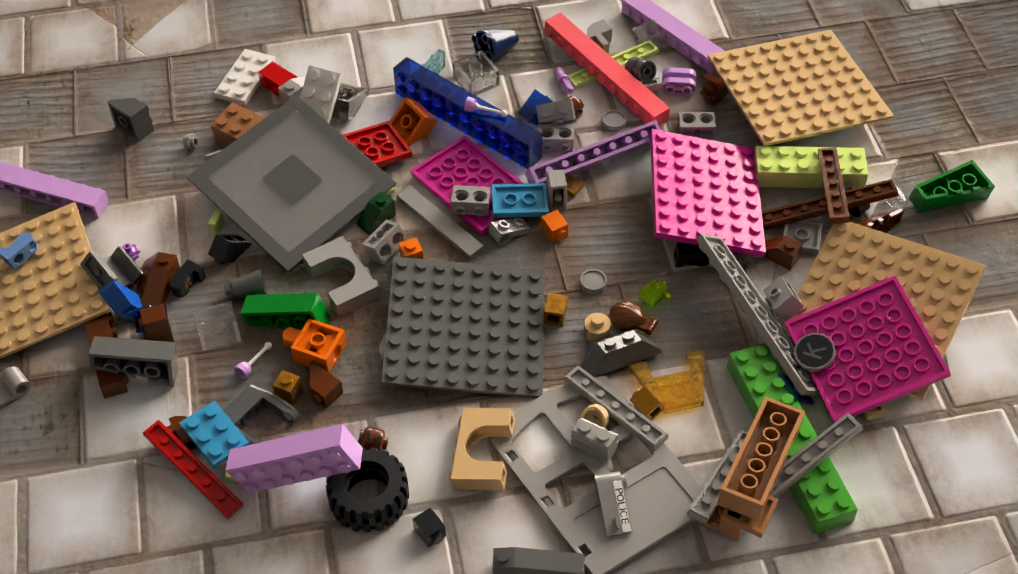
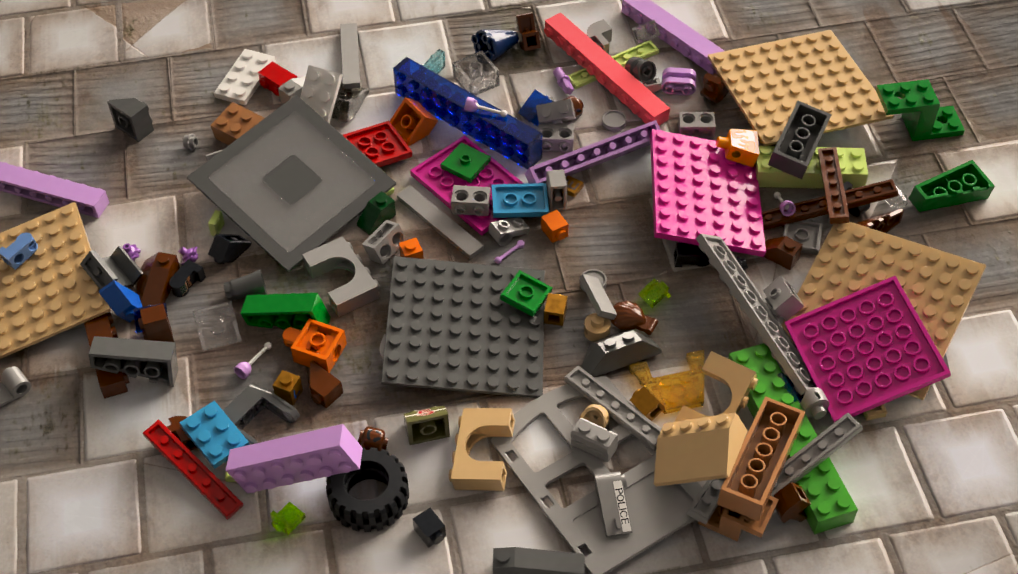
black tile [794,333,836,372] -> none
none -> medium lavender plant [178,246,198,265]
none -> clear neon green bracket [270,502,306,535]
none -> light grey tile [340,23,361,89]
none -> olive slope [404,406,450,445]
none -> green plate [441,142,491,183]
none -> lavender hinge [494,240,525,264]
none -> green plate [500,270,553,317]
none -> reddish brown brick [516,12,541,51]
none -> tile [579,274,617,320]
none -> tan slope [654,412,747,487]
none -> tan arch [674,351,758,422]
none -> light orange torso [716,129,759,167]
none -> dark grey brick [768,101,832,179]
none -> reddish brown brick [773,482,811,523]
none -> lavender hinge [774,192,796,216]
none -> light grey piece [800,387,830,419]
none -> green bracket [876,79,965,141]

